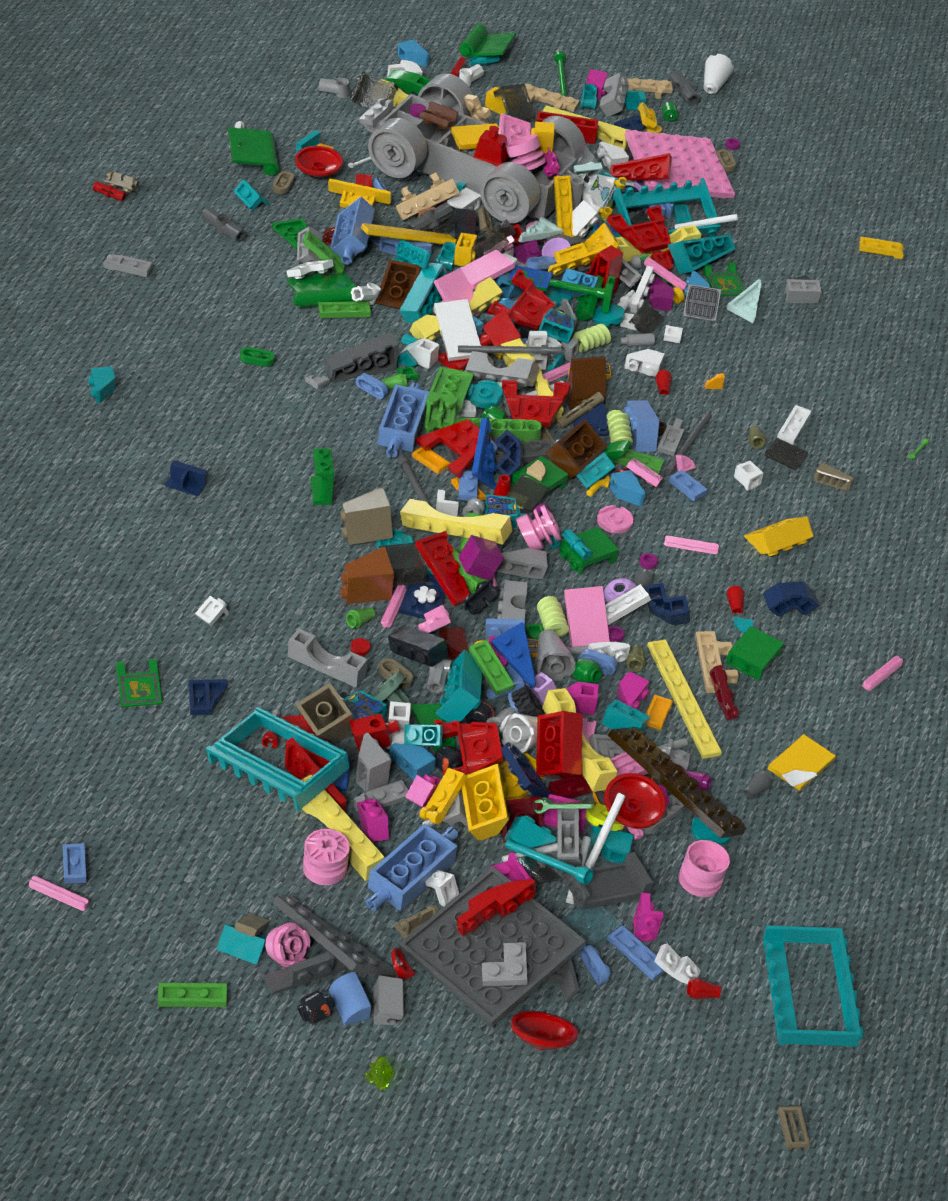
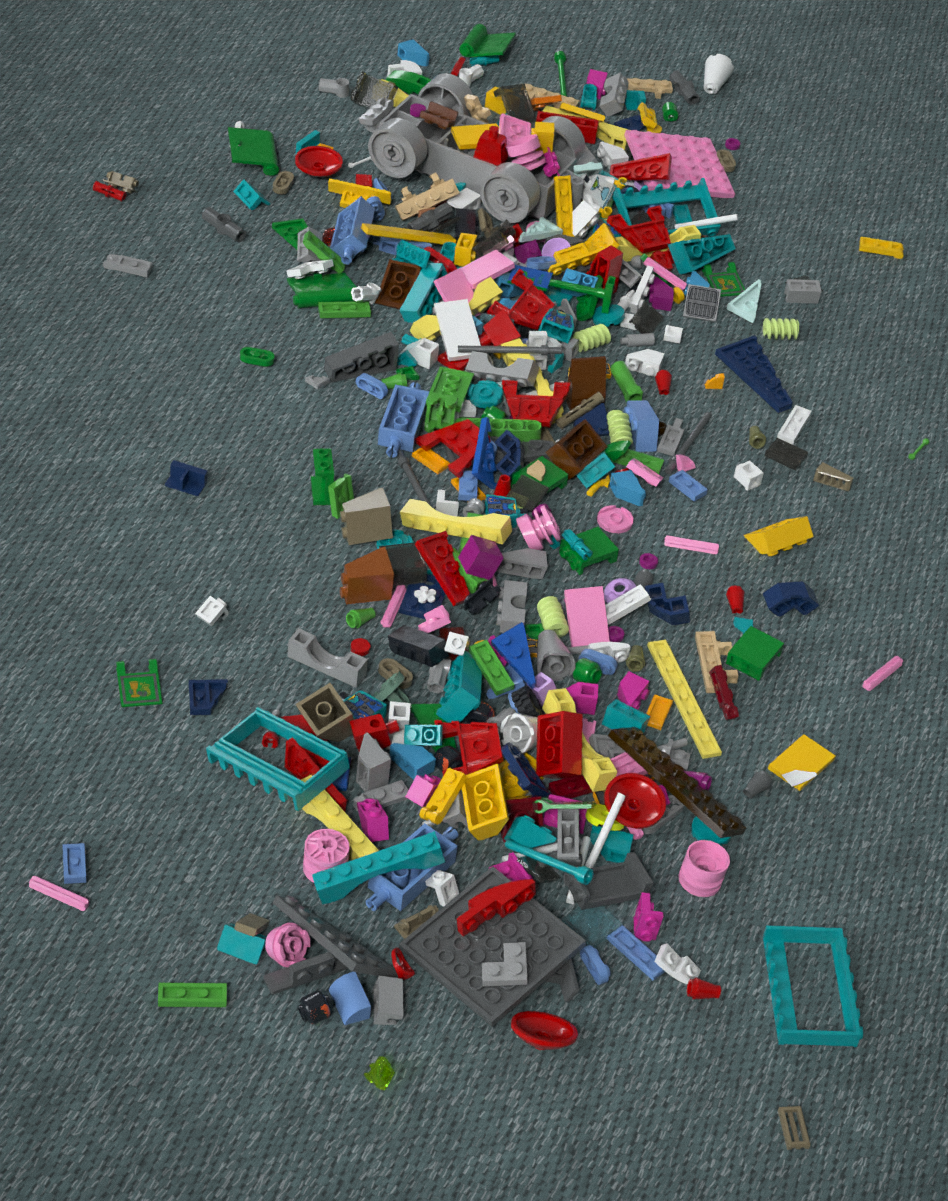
teal slope [88,366,115,403] -> none
medium blue plate [486,619,525,637] -> none
bright pink axle [542,362,571,383] -> none
none -> teal arch [312,831,445,904]
none -> bright green plate [328,473,354,519]
none -> medium blue plate [366,196,385,221]
none -> red plate [424,247,457,274]
none -> white bracket [445,632,470,656]
none -> orange wing [523,95,562,112]
none -> yellow tile [559,102,605,122]
none -> bright green piece [610,361,643,403]
none -> dark blue wing [715,335,793,413]
none -> yellowish green piece [763,318,799,340]

